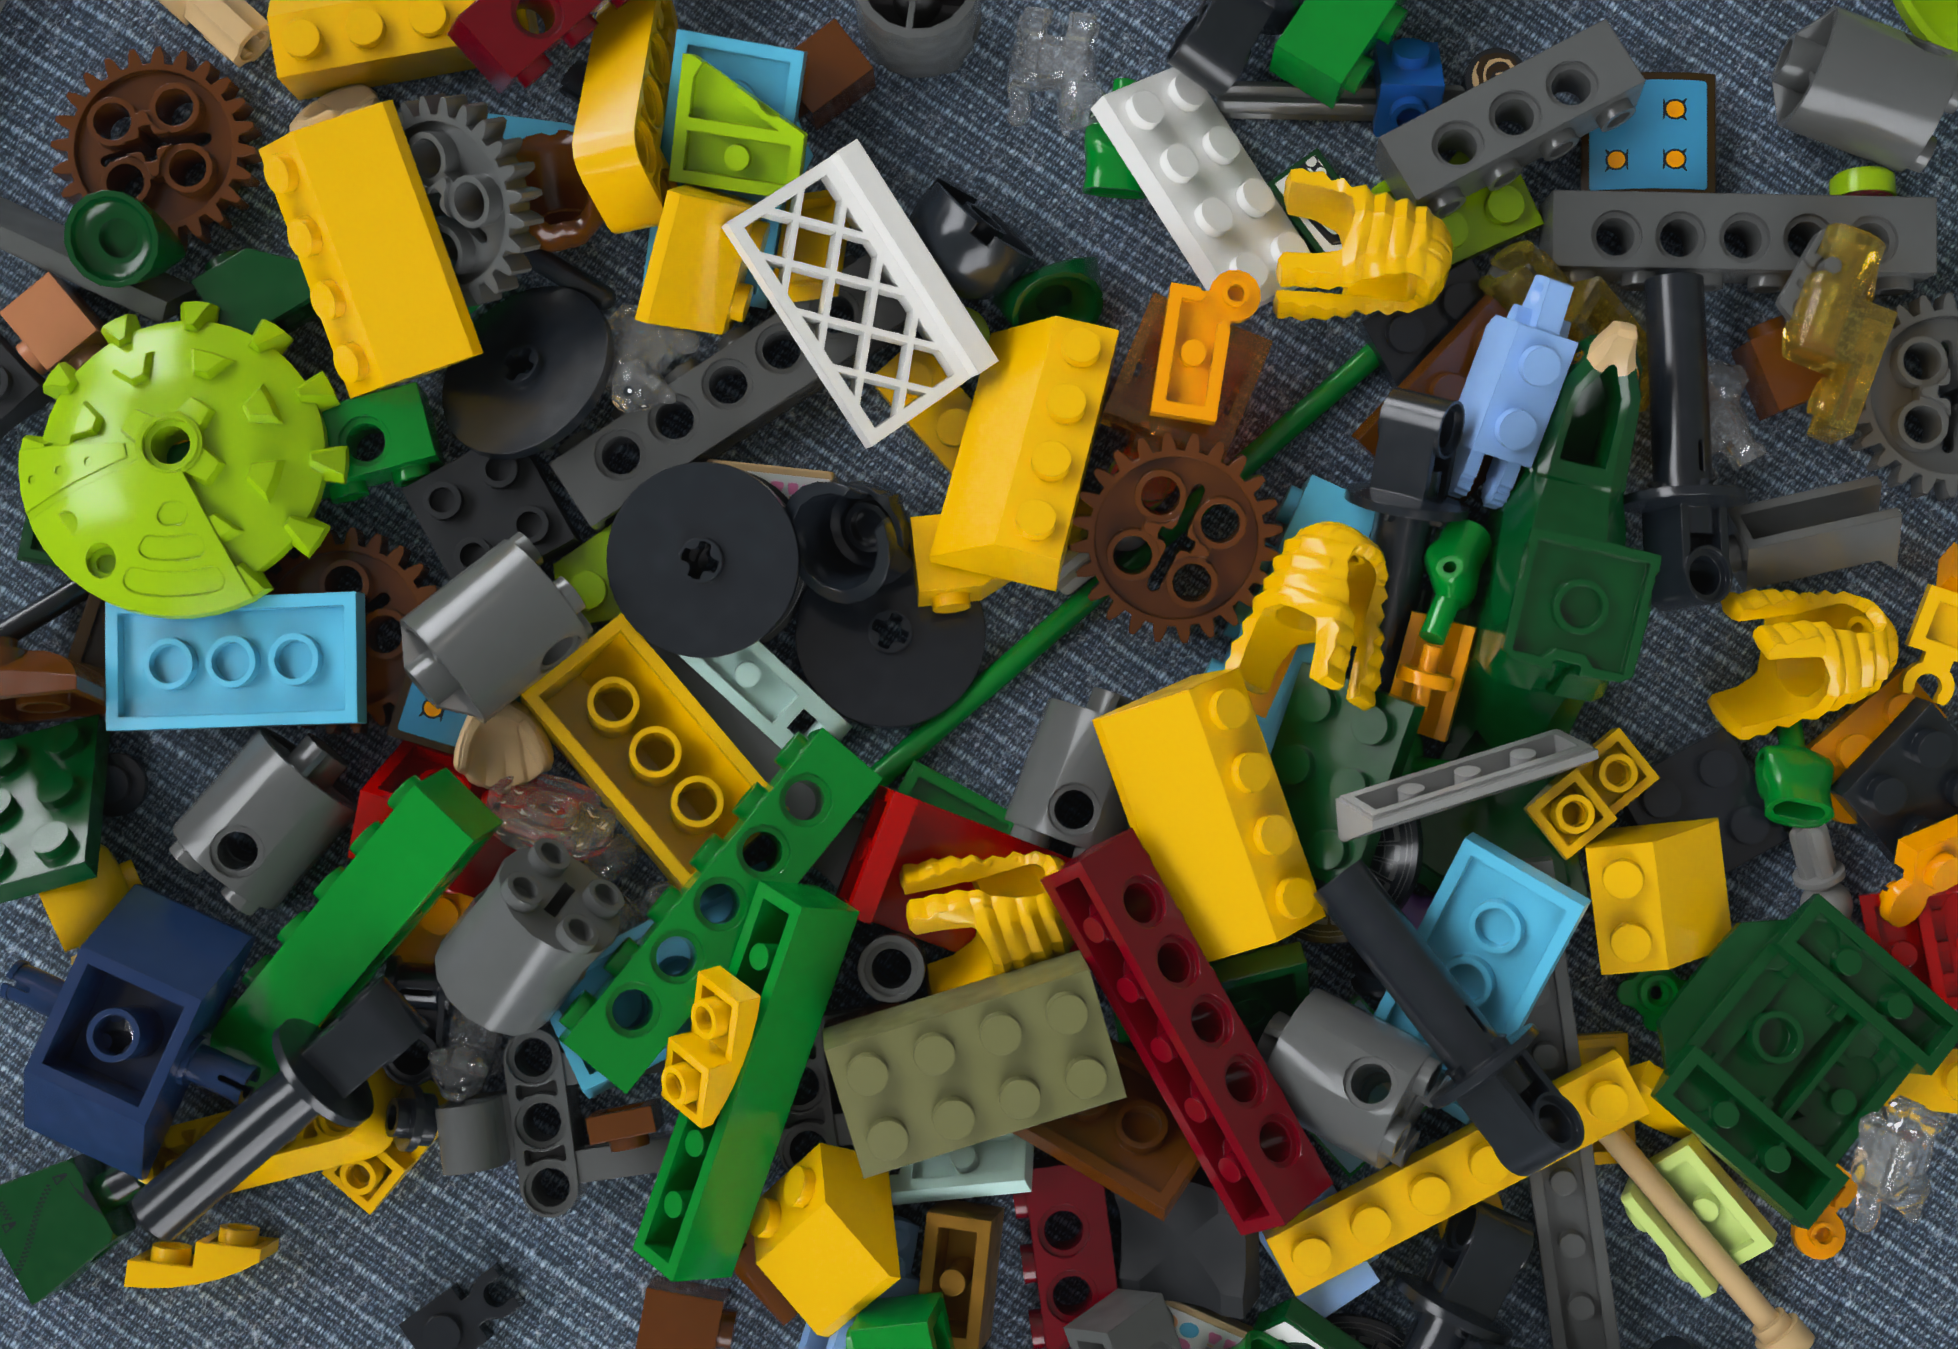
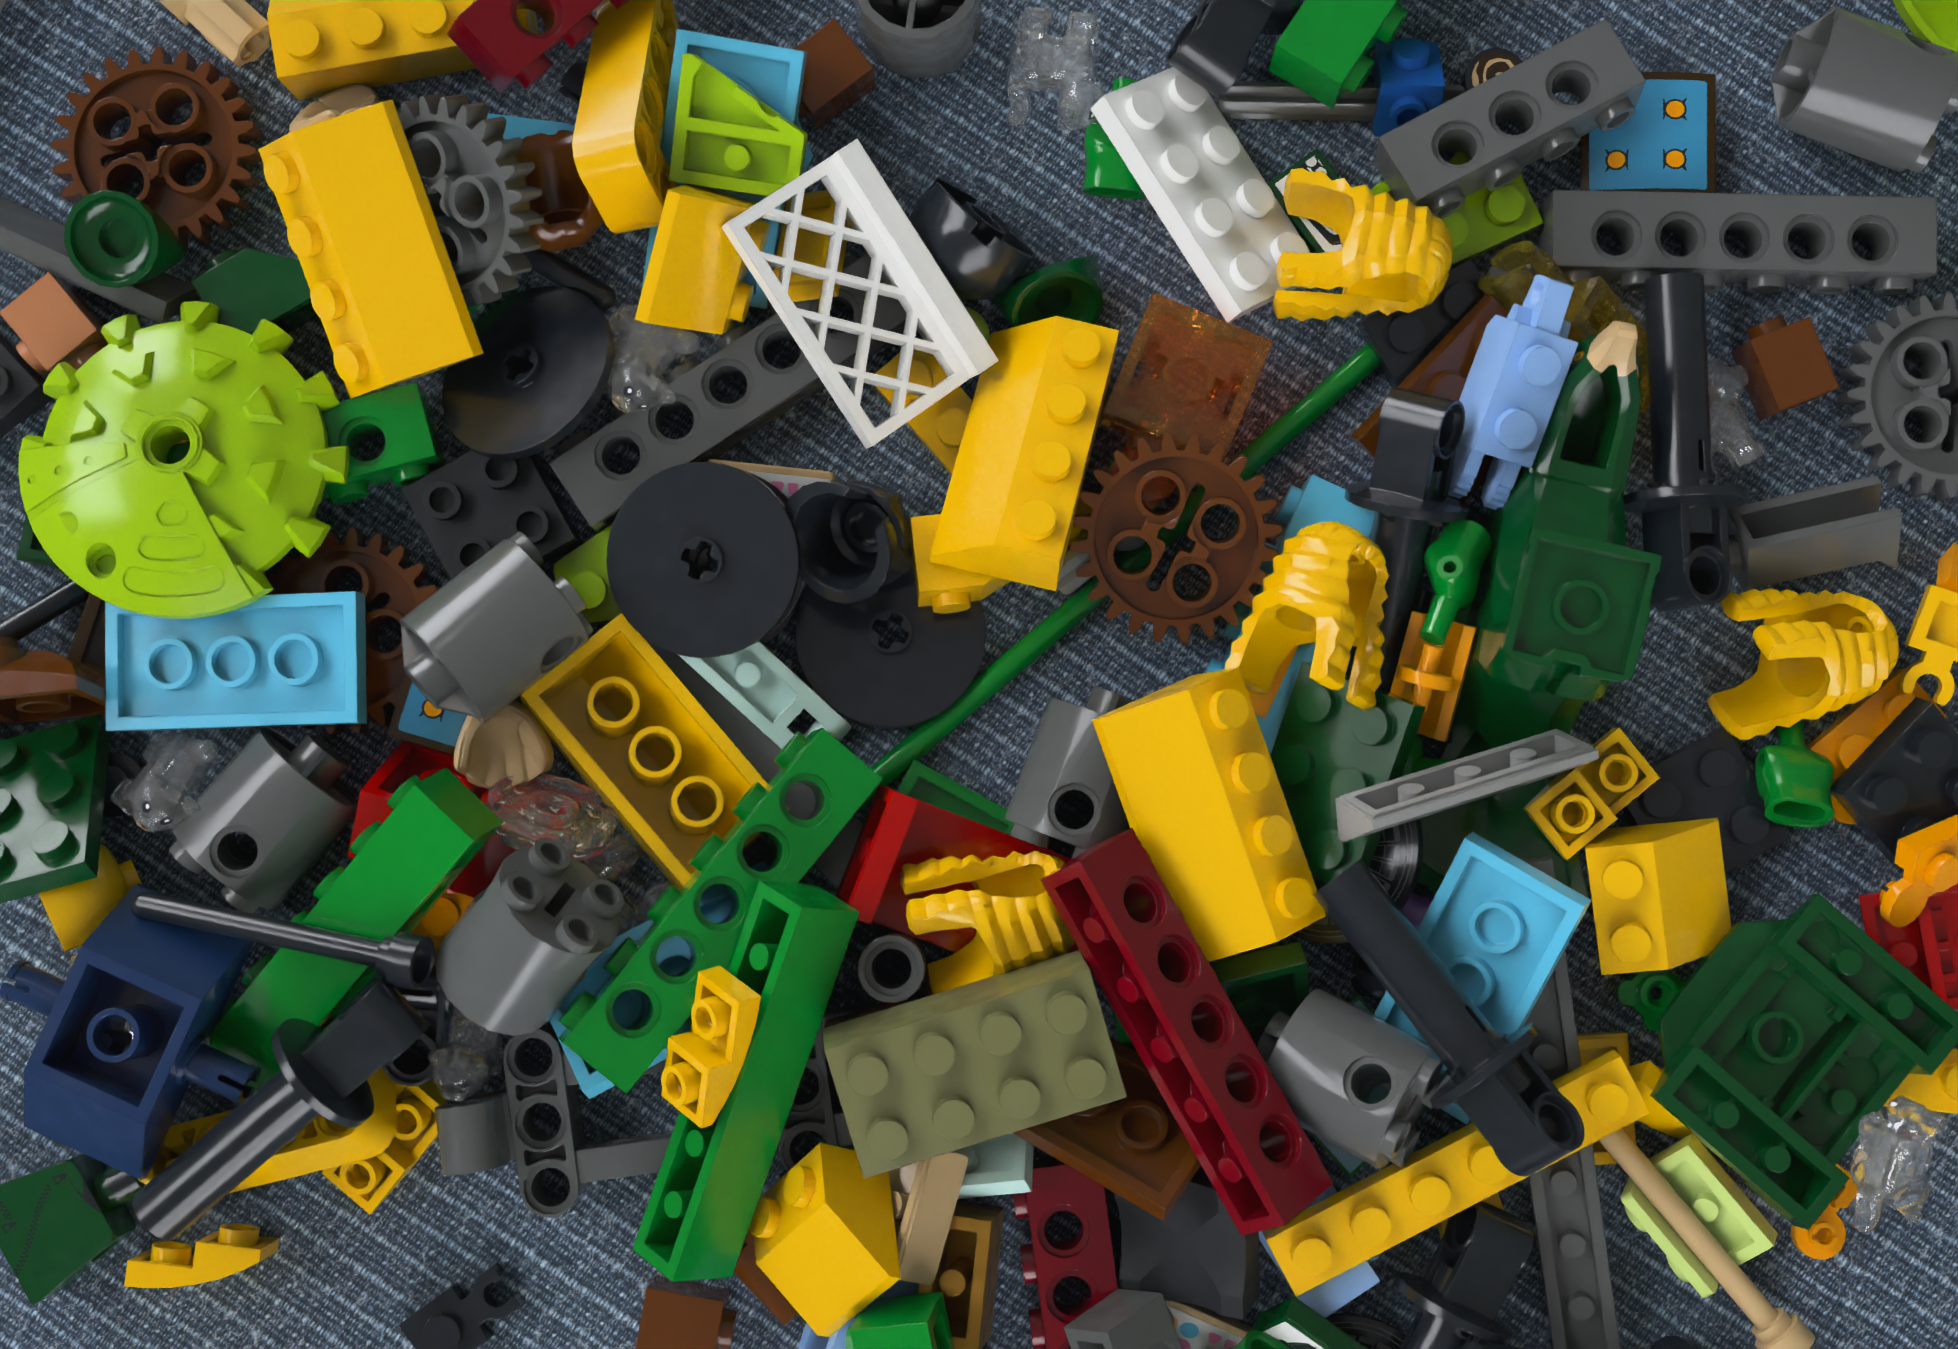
black plate [385,1085,439,1152] -> none
reddish brown plate [585,1098,665,1152] -> none
light orange hinge [1149,270,1261,426] -> none
clear yellow plate [1775,223,1898,444] -> none
light grey axle [1789,824,1854,919] -> none
lime tile [1829,166,1897,196] -> none
none -> clear animal [110,733,218,832]
none -> black piece [131,892,435,990]
none -> tan slope [889,1151,968,1285]

